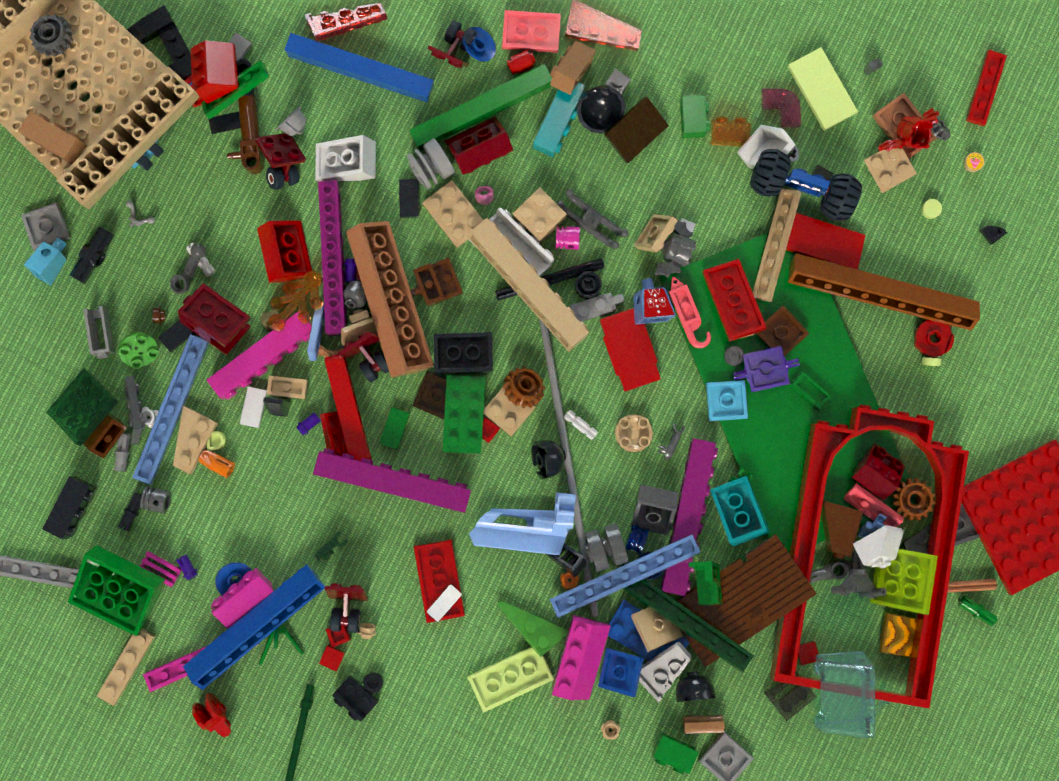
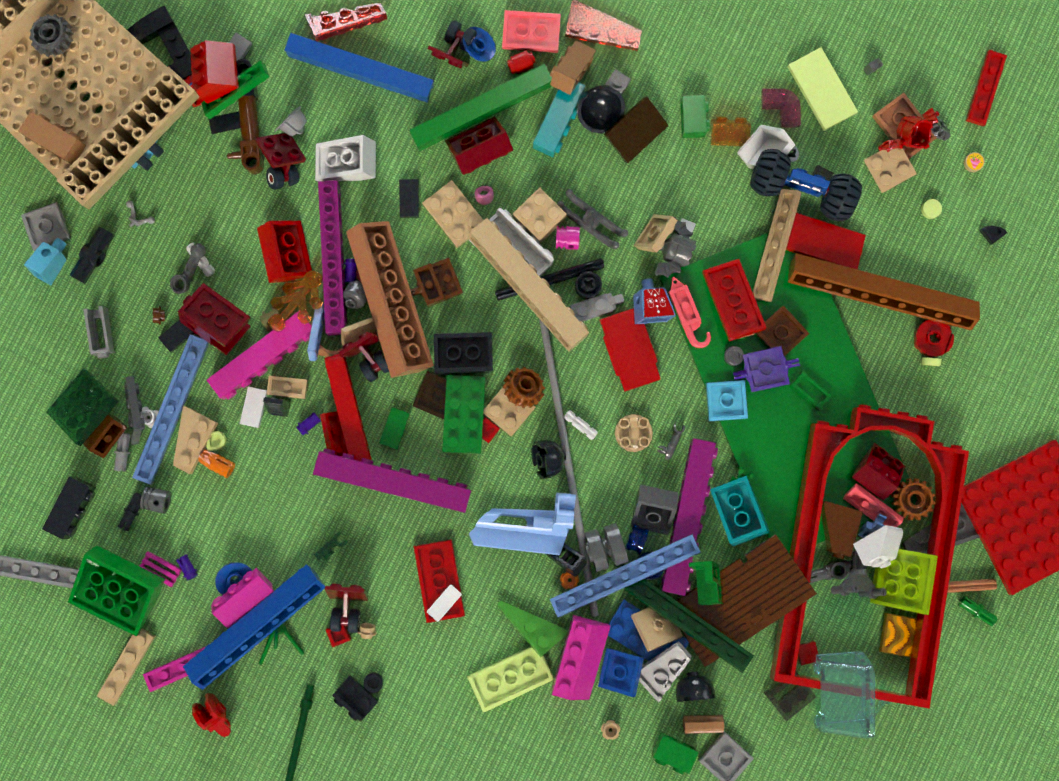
bright green plate [118,332,159,369] -> none
red tile [319,645,345,672] -> none
tan plate [349,309,371,324] -> none
light grey wheel [406,138,455,190] -> none

